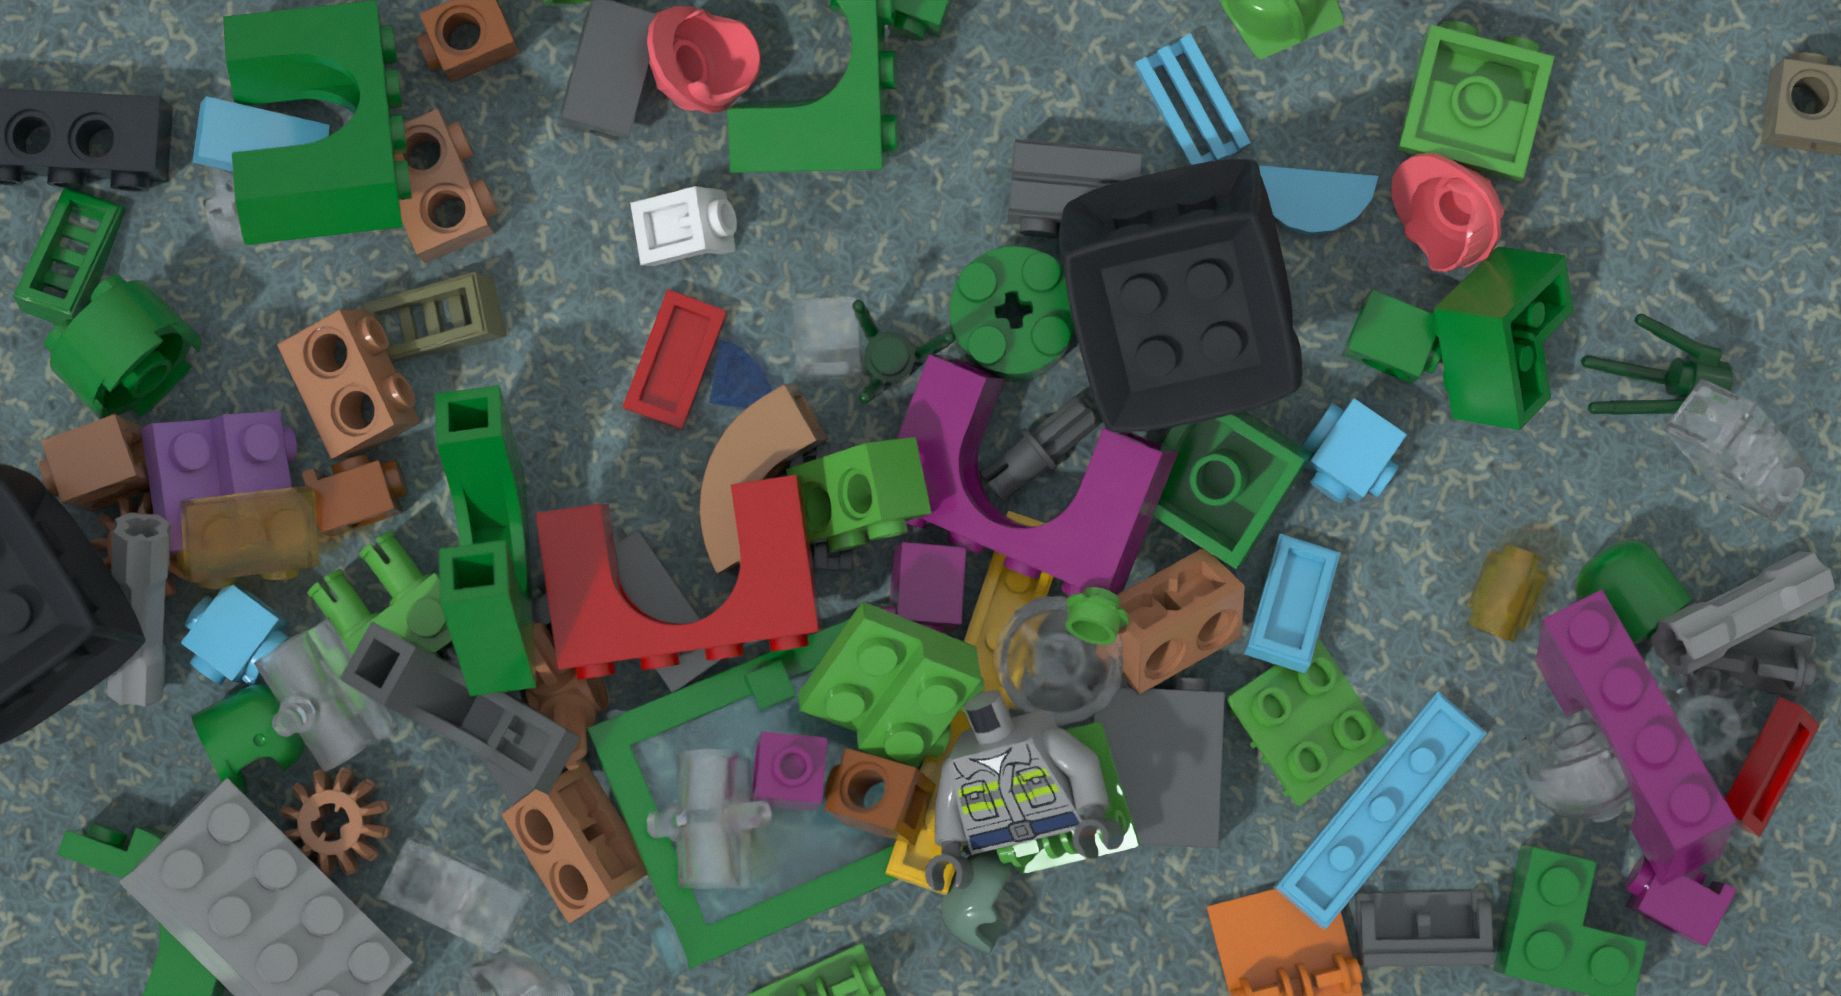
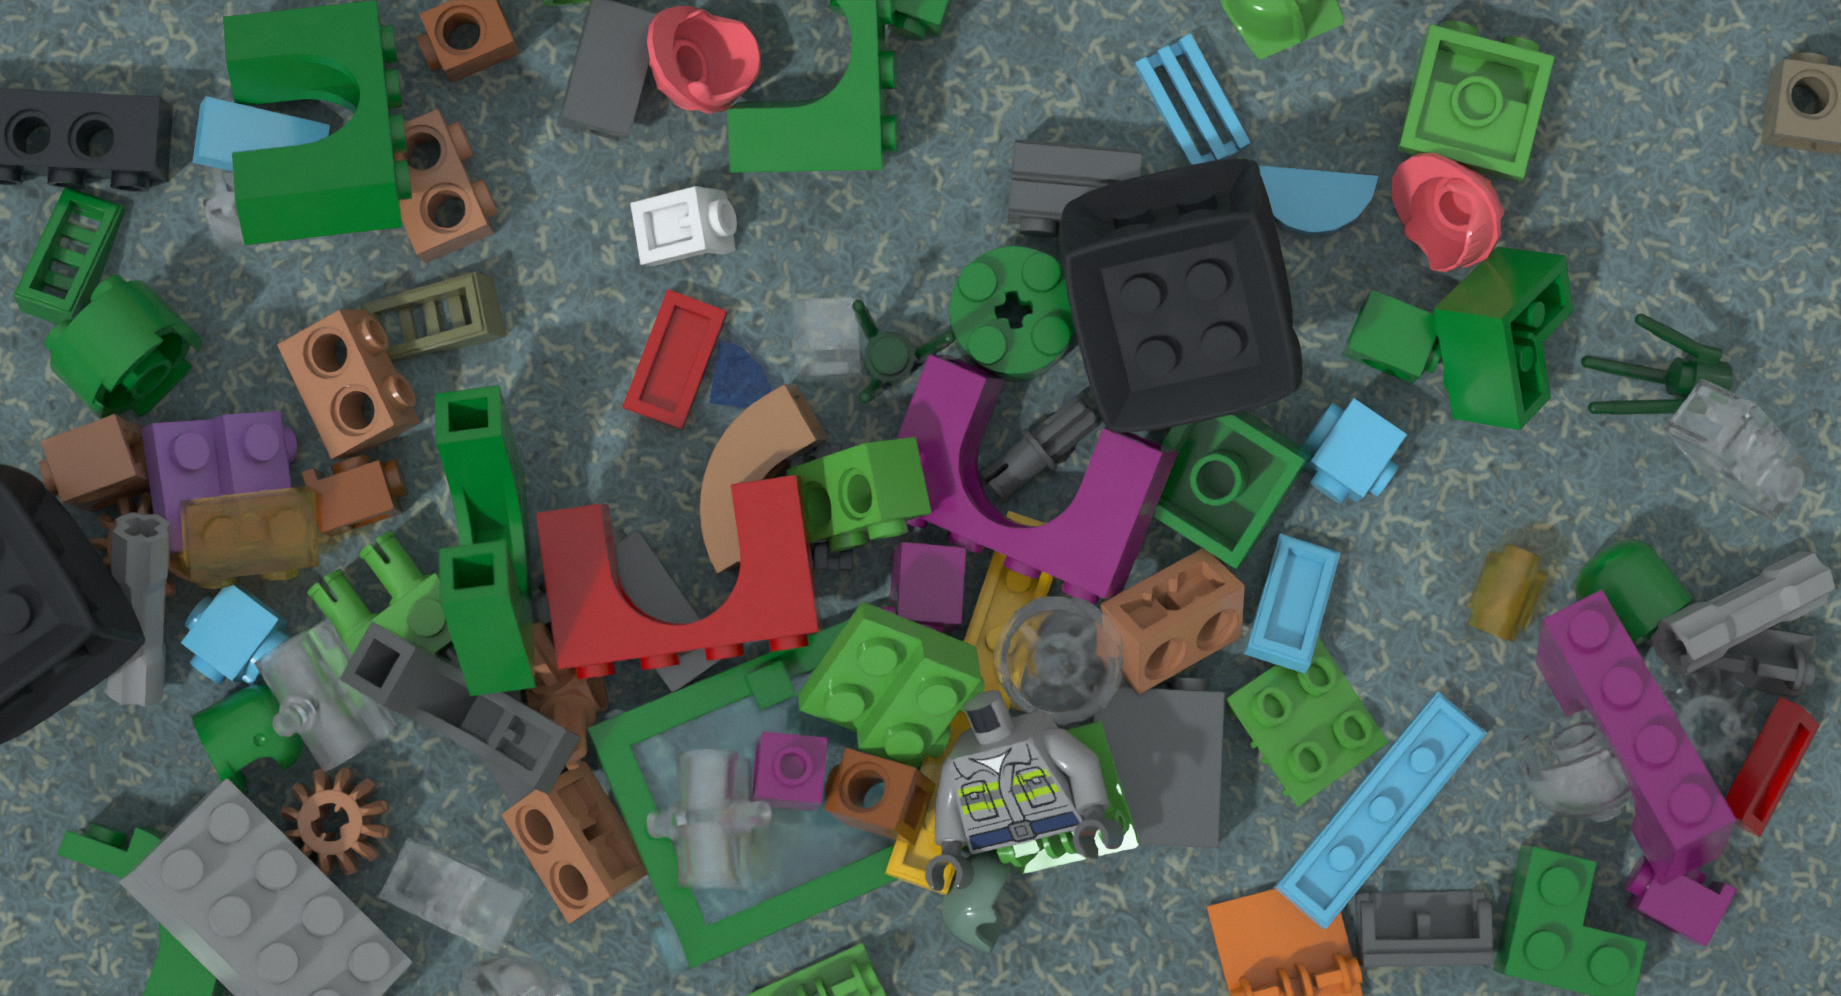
bright green plate [1065,587,1129,645] -> none

